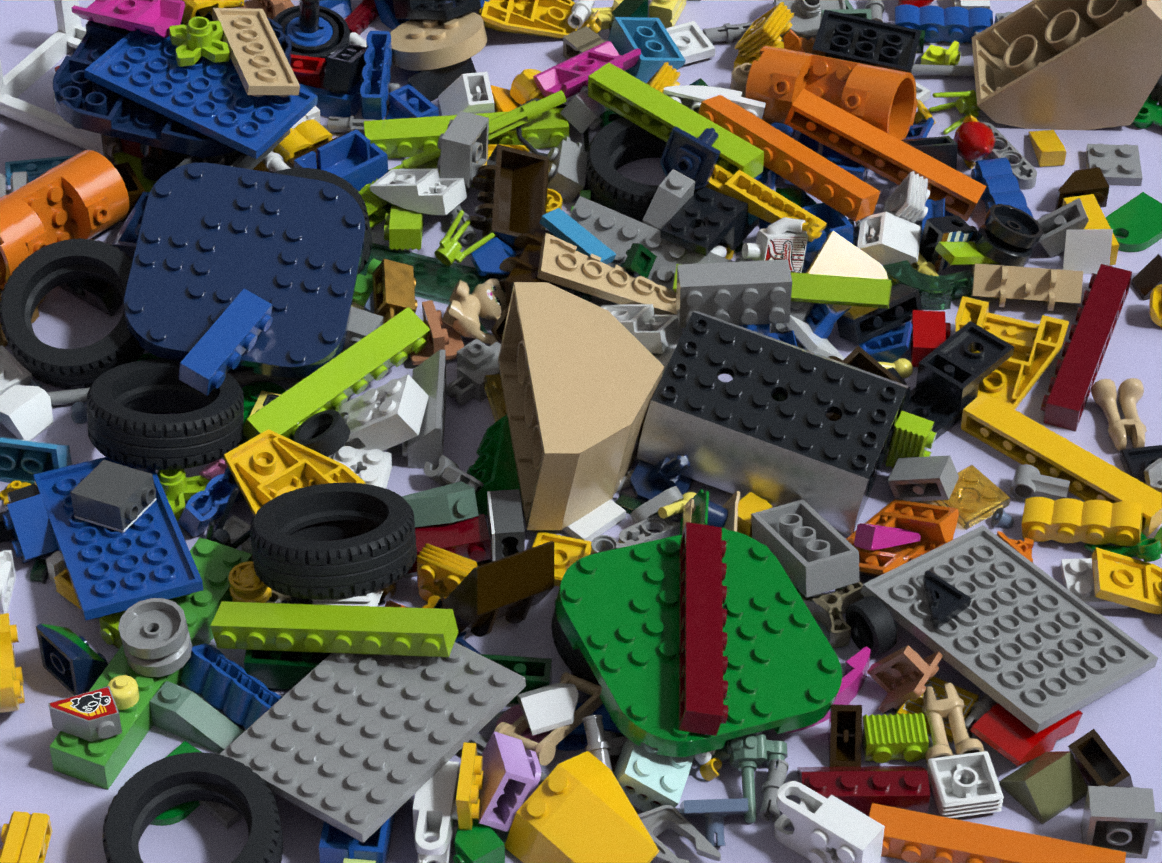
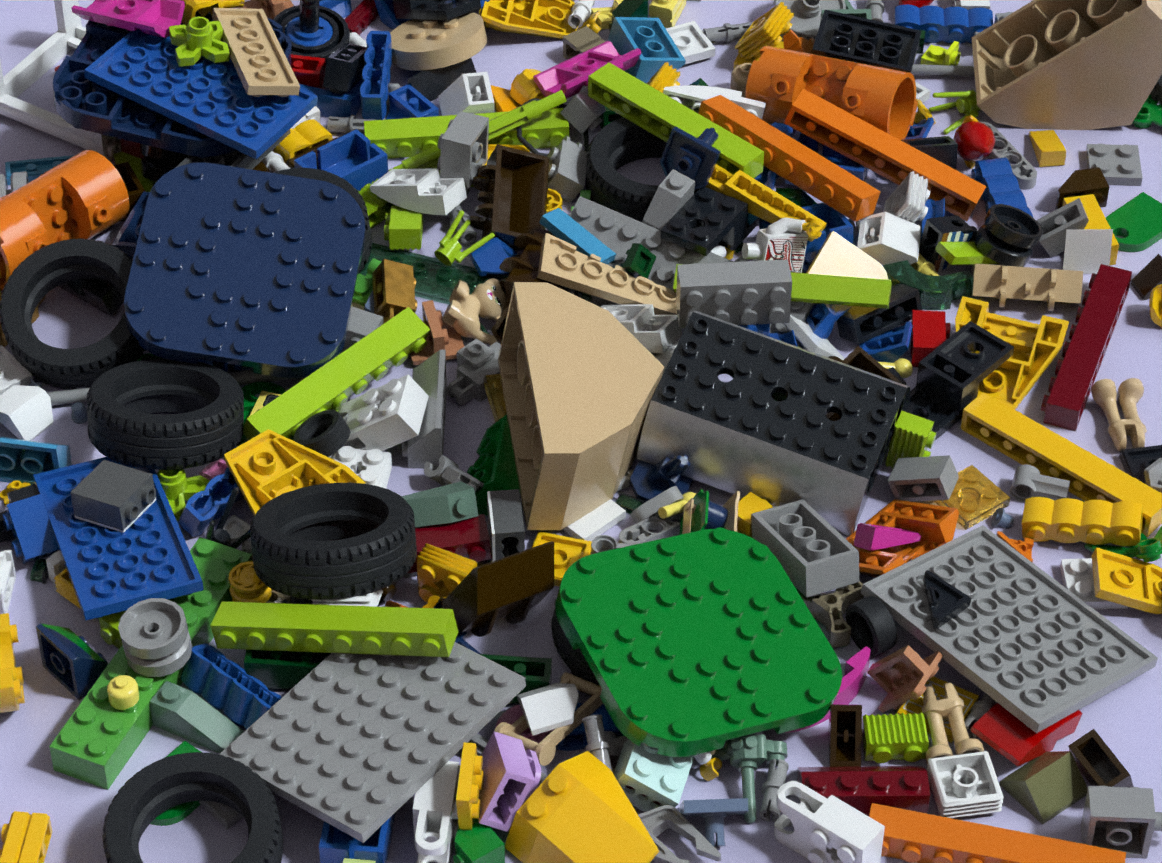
slope [48,686,122,742] -> none
blue brick [179,289,273,396] -> none
dark red brick [679,522,728,736] -> none

